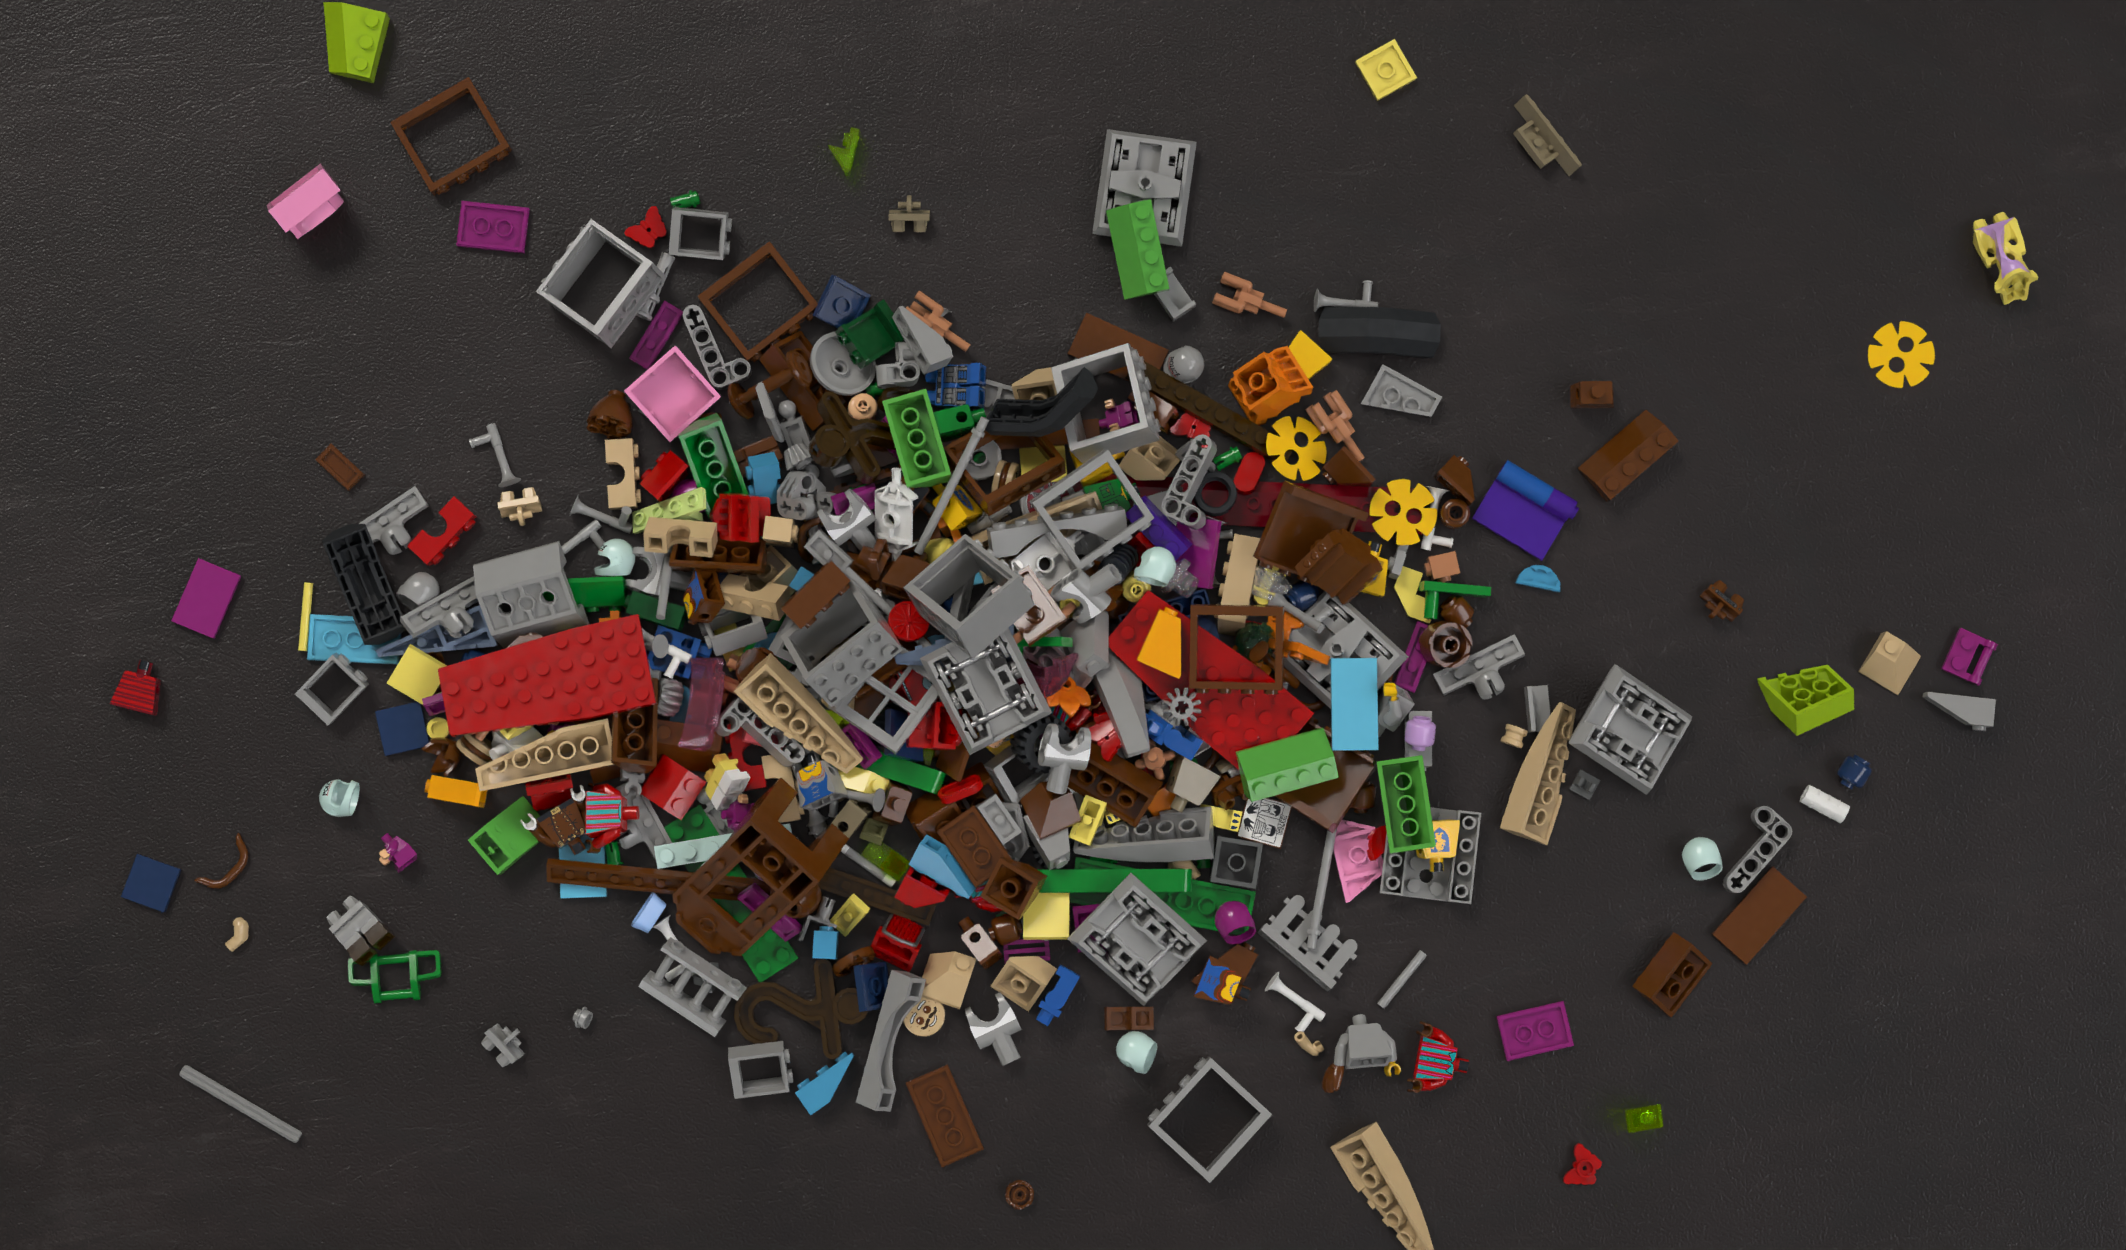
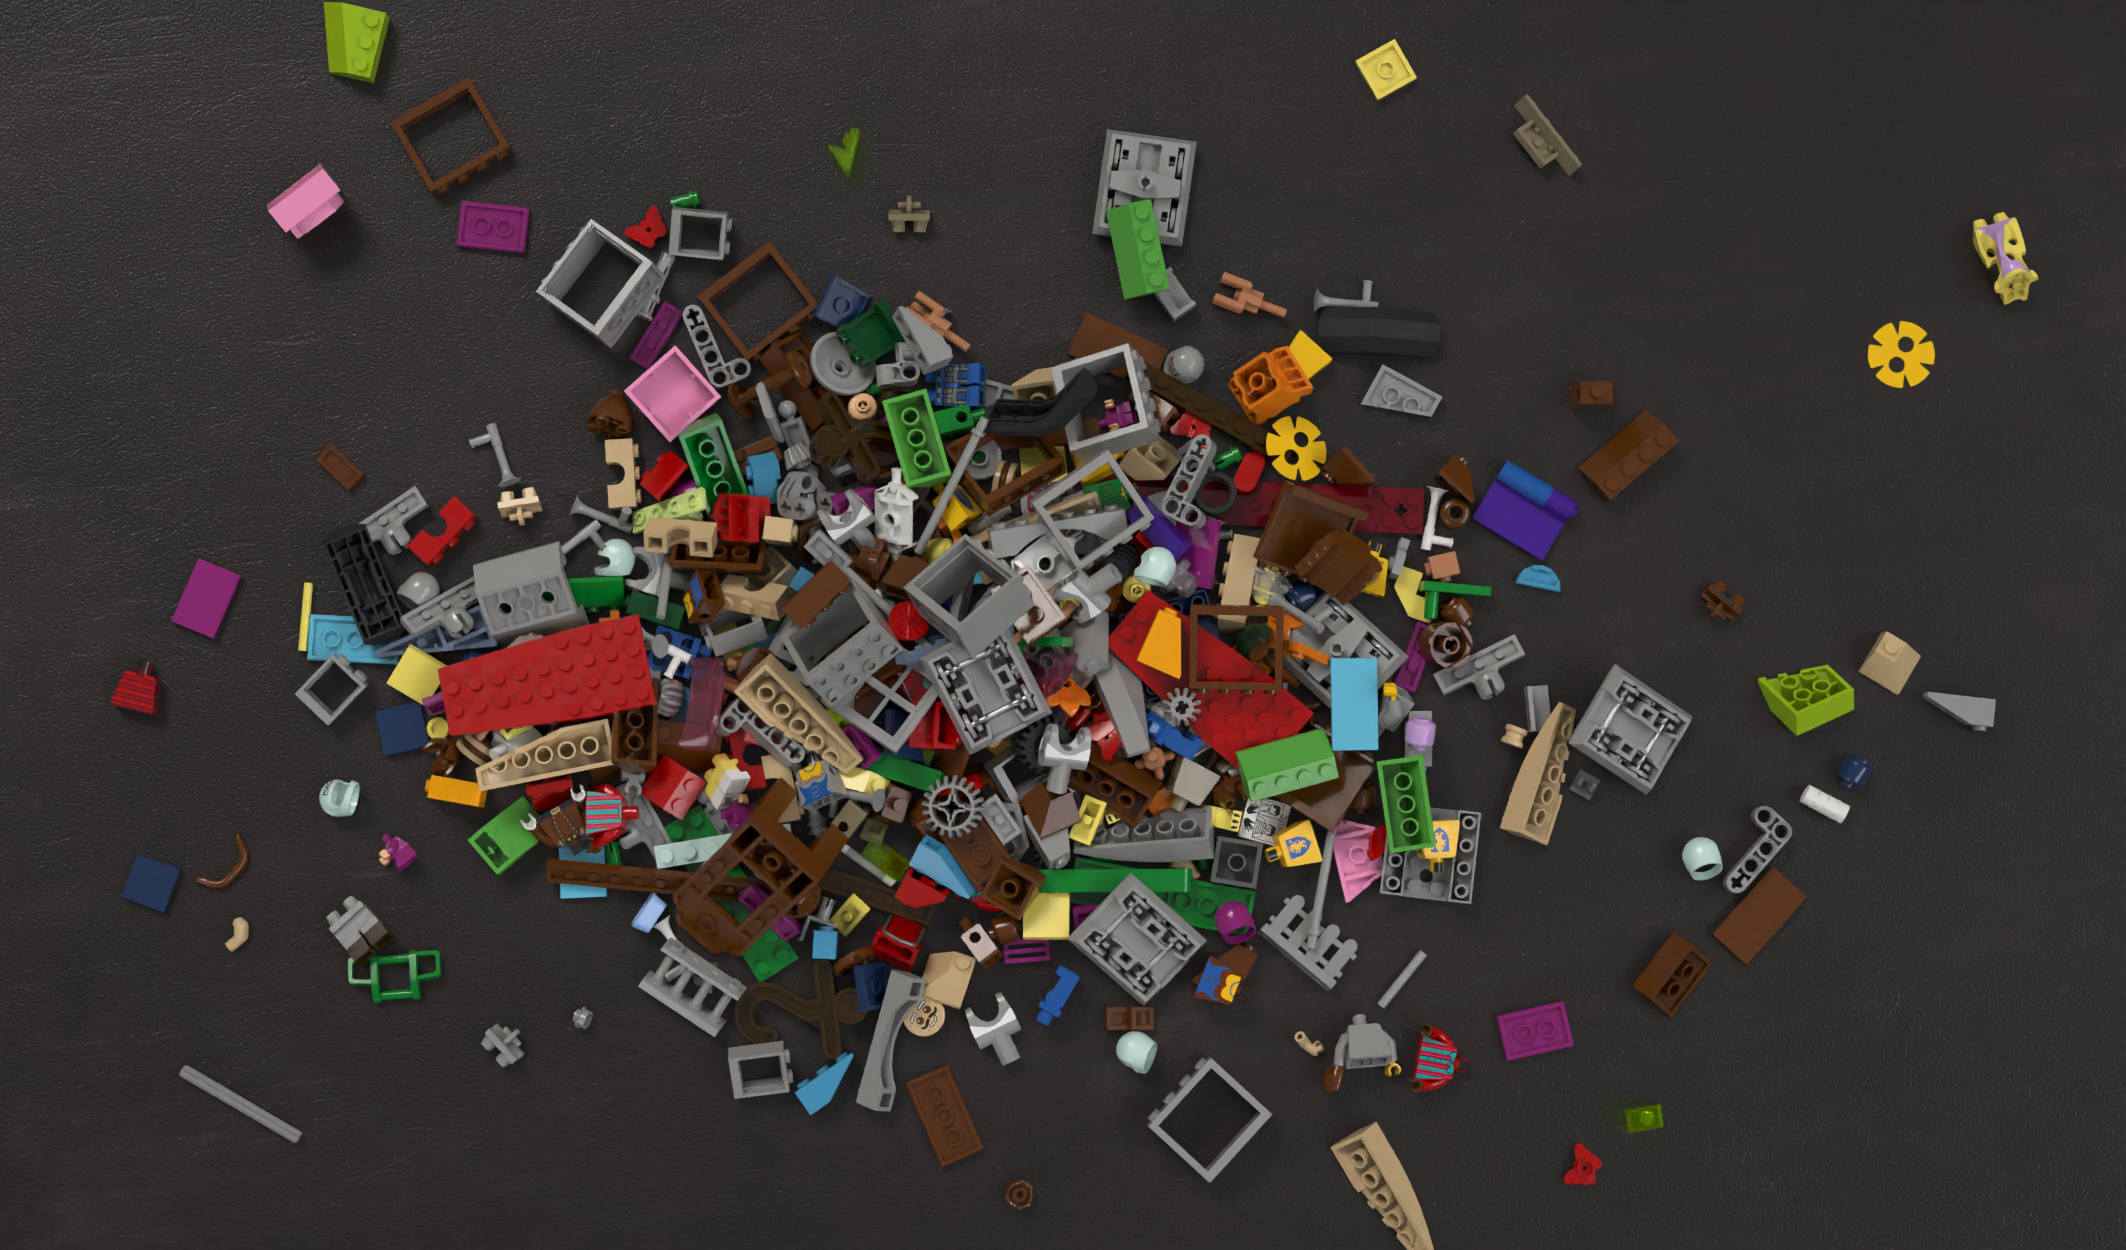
tan slope [991,956,1057,1012] -> none
white piece [1265,972,1326,1032] -> none
nougat plant [1305,390,1365,461] -> none
yellow piece [1370,479,1437,545] -> none
magenta plate [1941,628,1998,686] -> none
none -> light grey gear [922,775,984,838]
none -> yellow torso [1264,819,1323,867]

